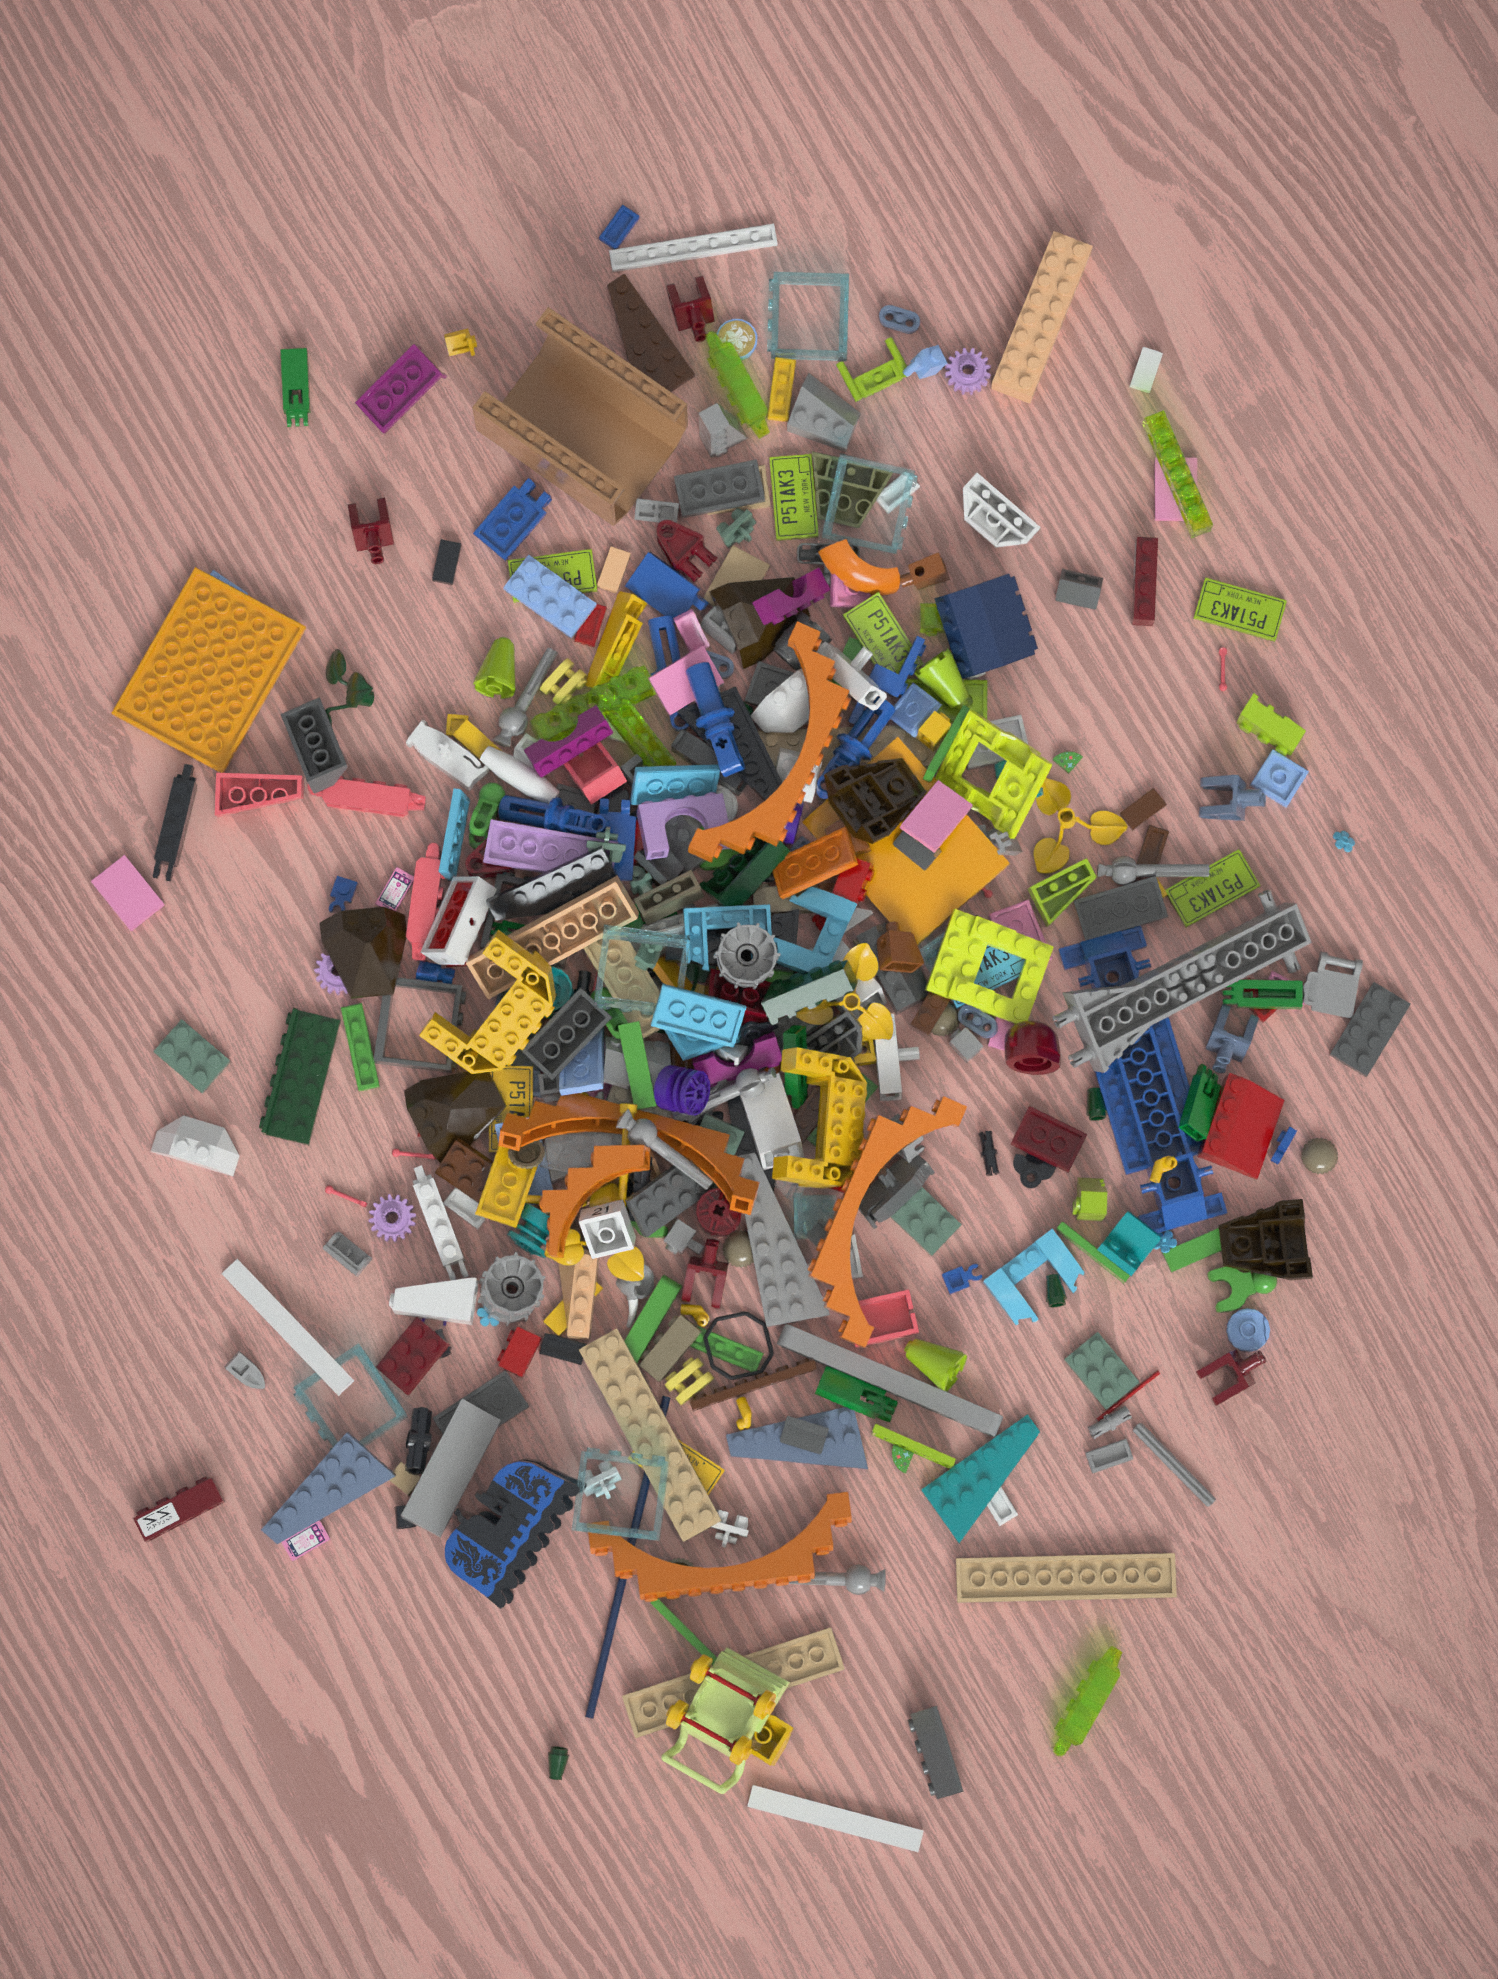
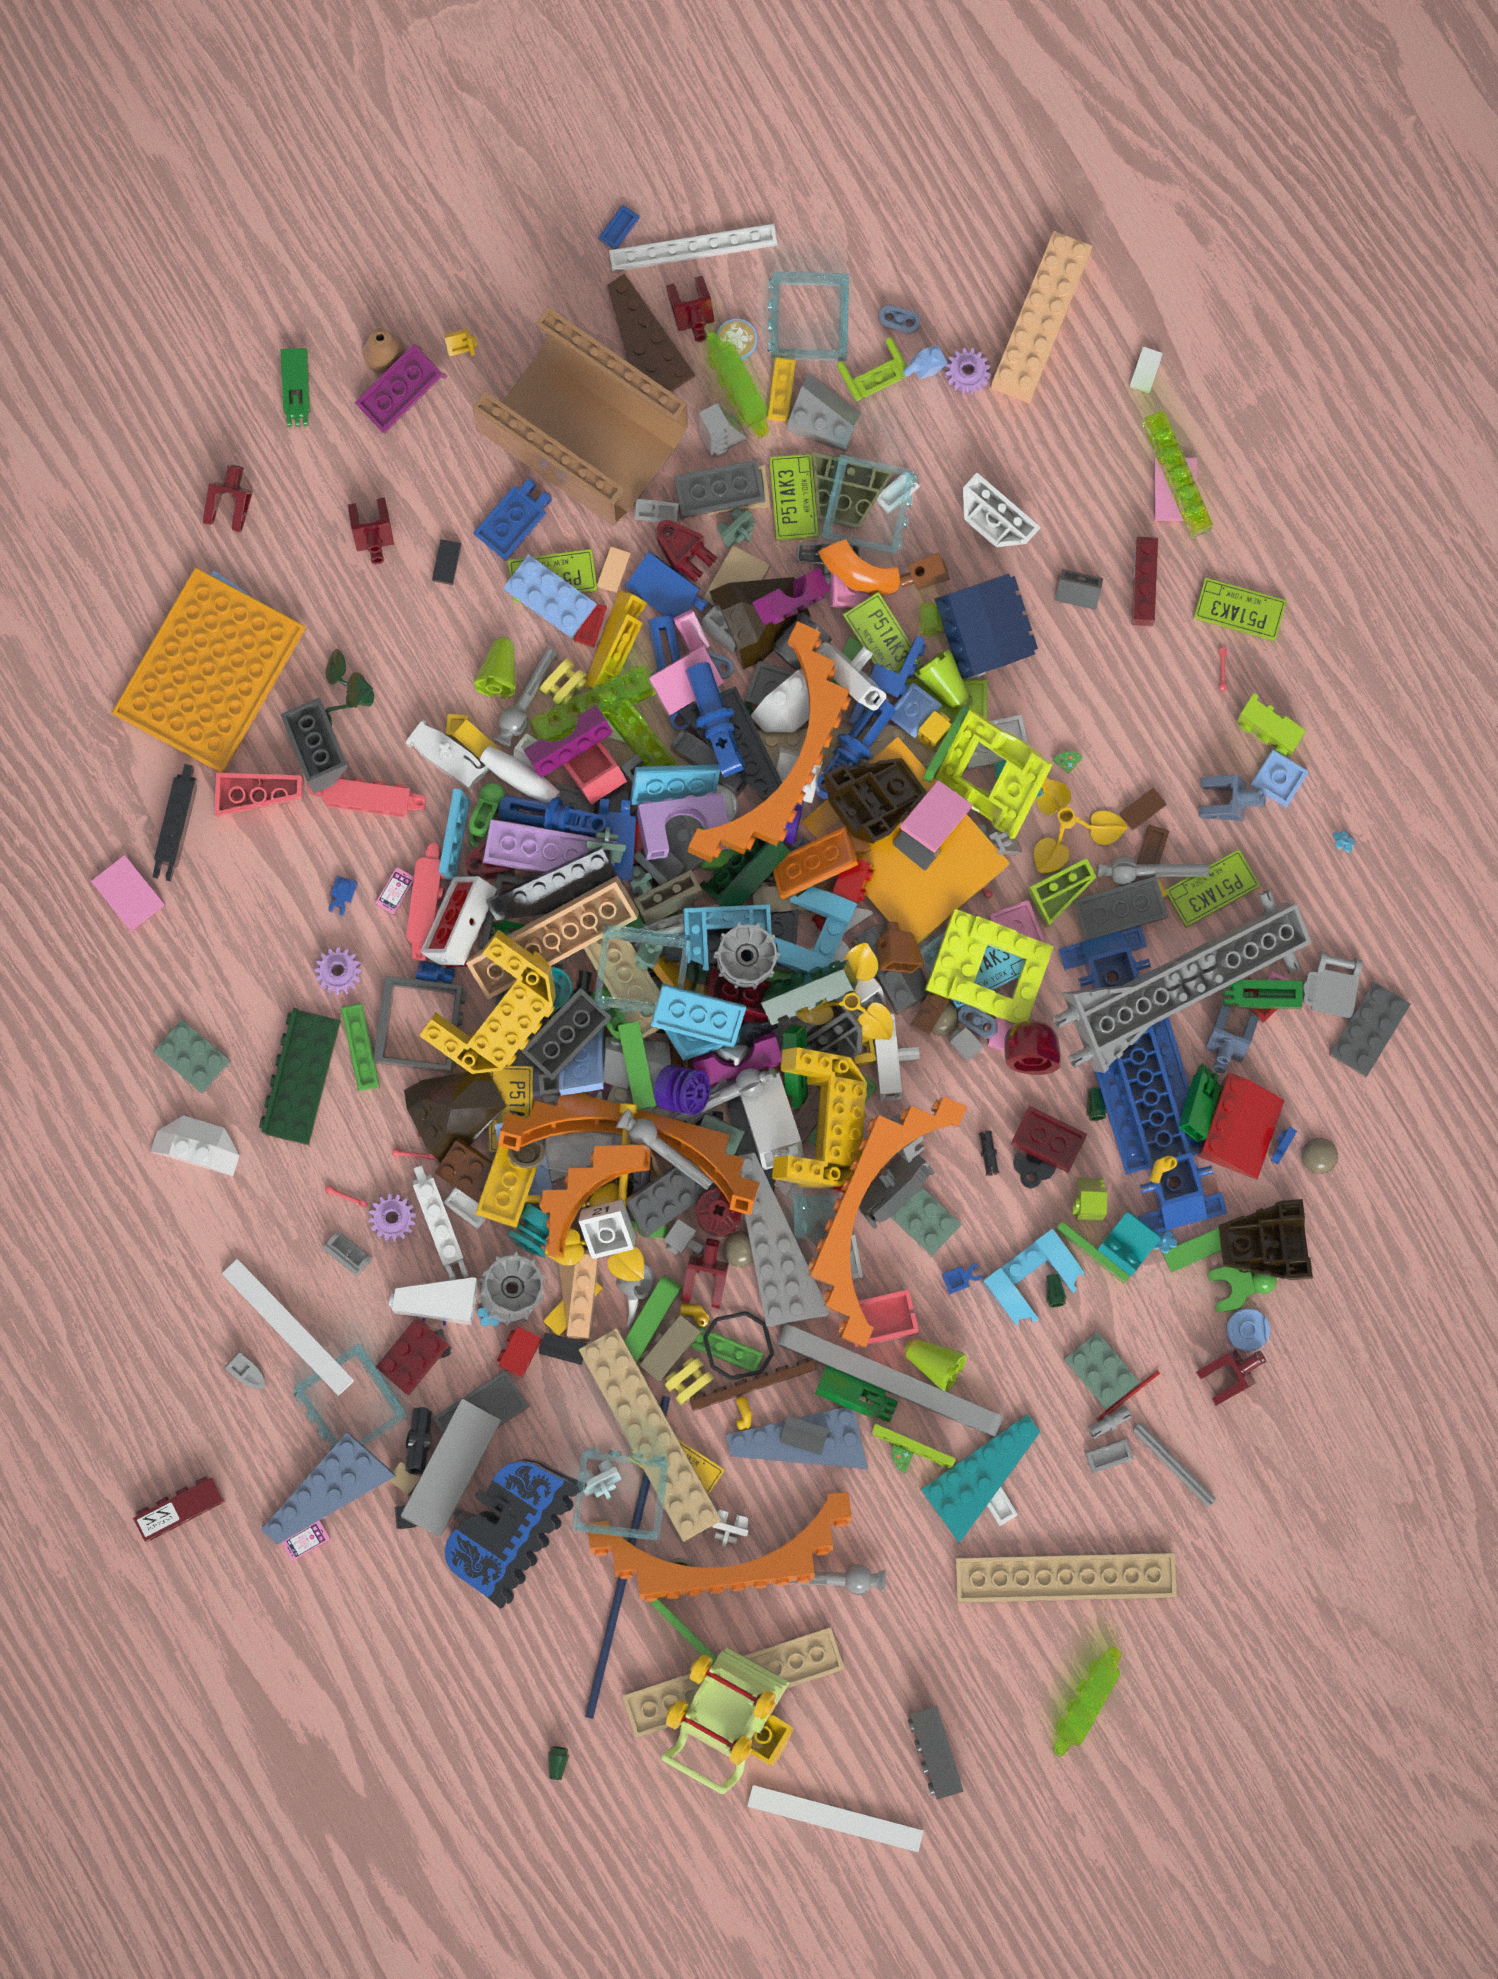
dark brown wedge [319,907,407,999] -> none
none -> dark red piece [203,465,253,533]
none -> medium nougat cone [363,328,405,373]

